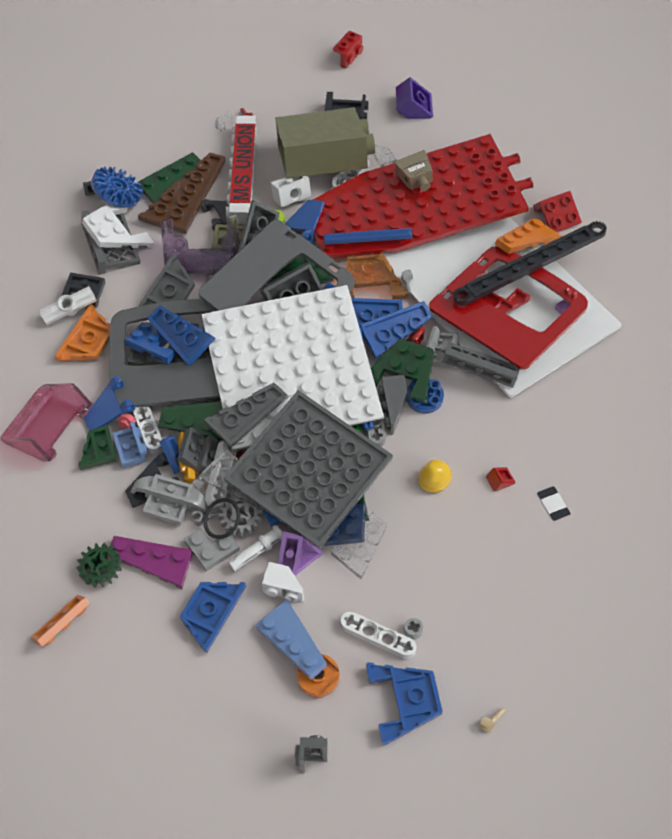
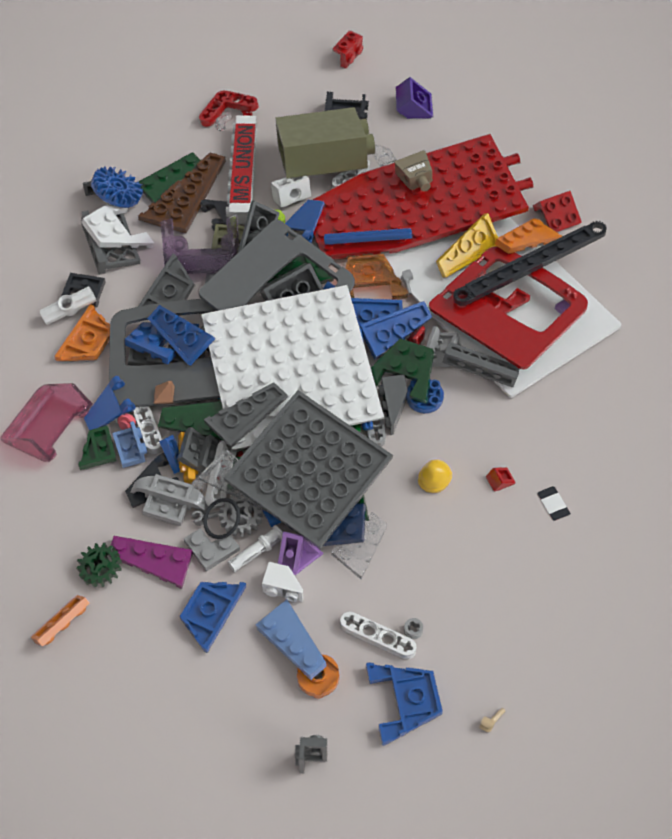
none -> nougat slope [154,381,175,404]
none -> red beam [199,90,259,127]
none -> yellow wing [436,213,498,278]

